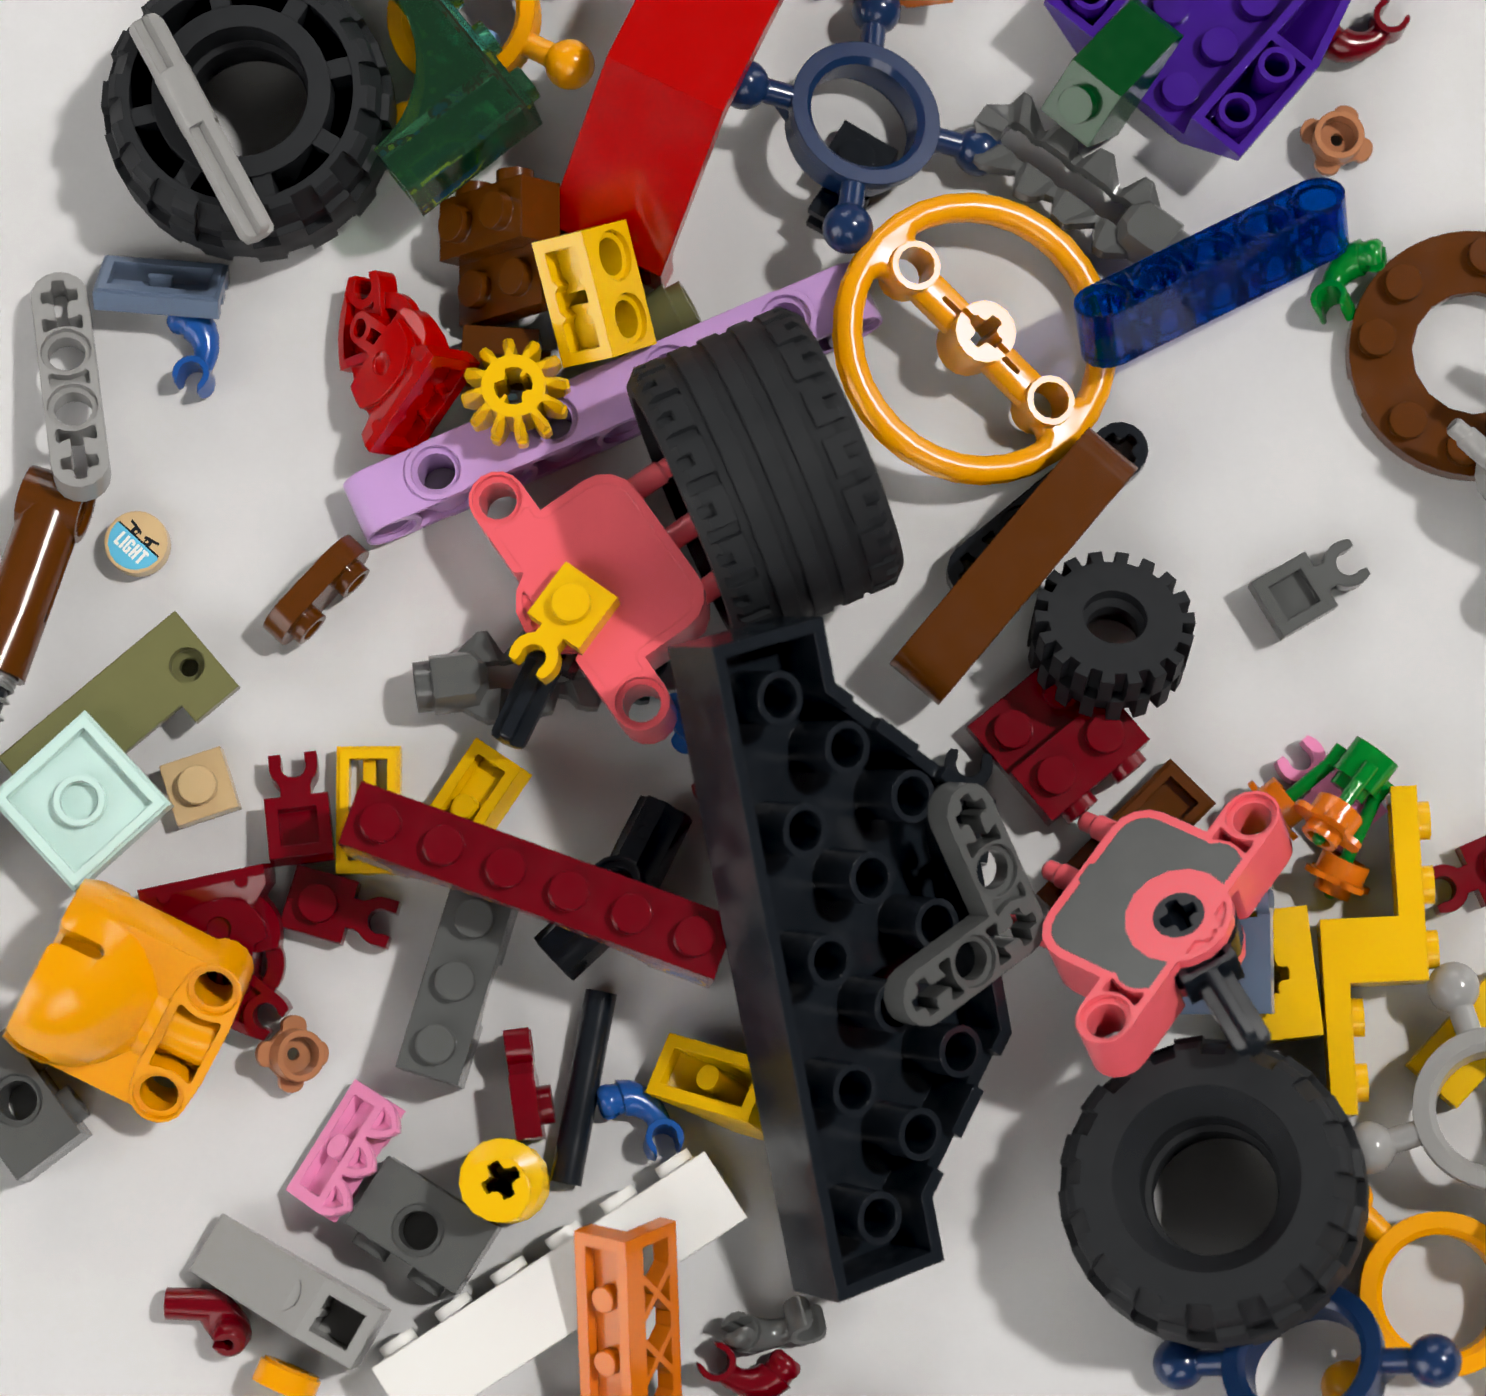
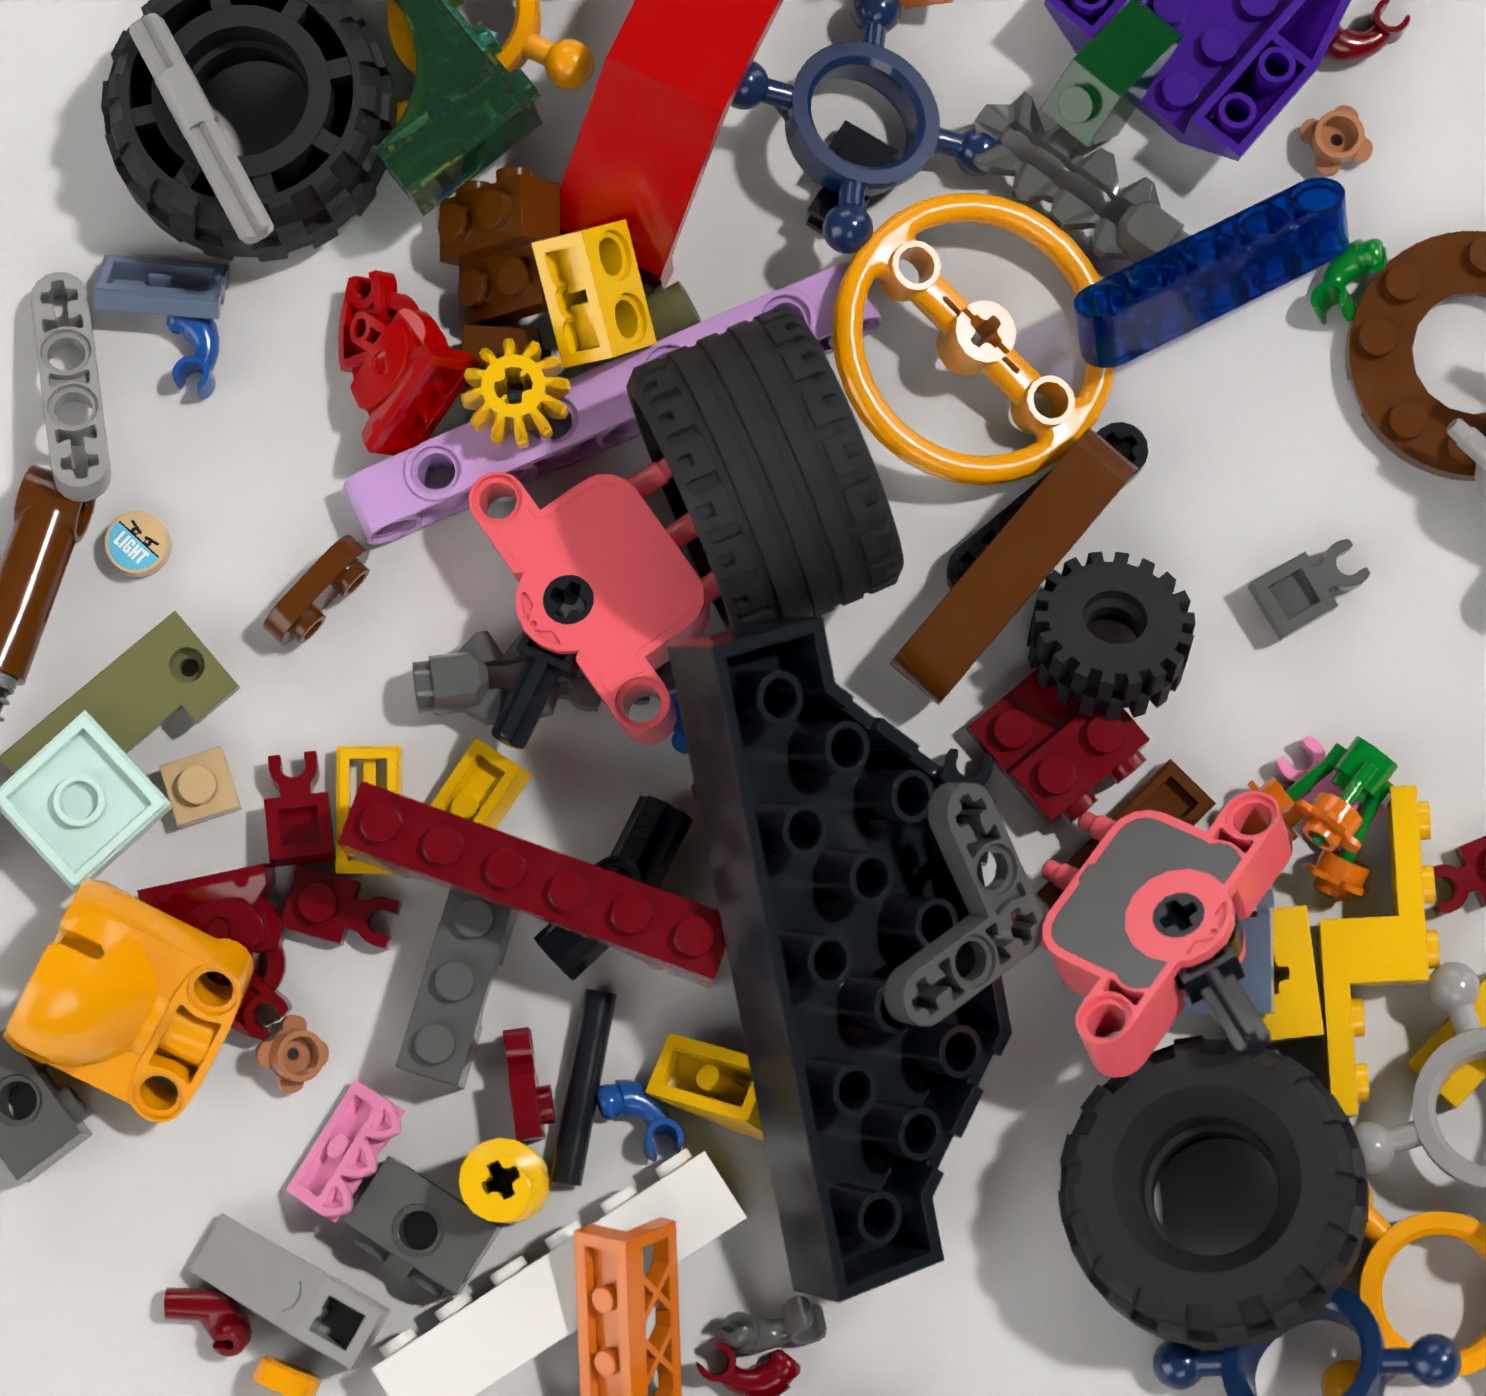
yellow plate [509,561,621,685] -> none

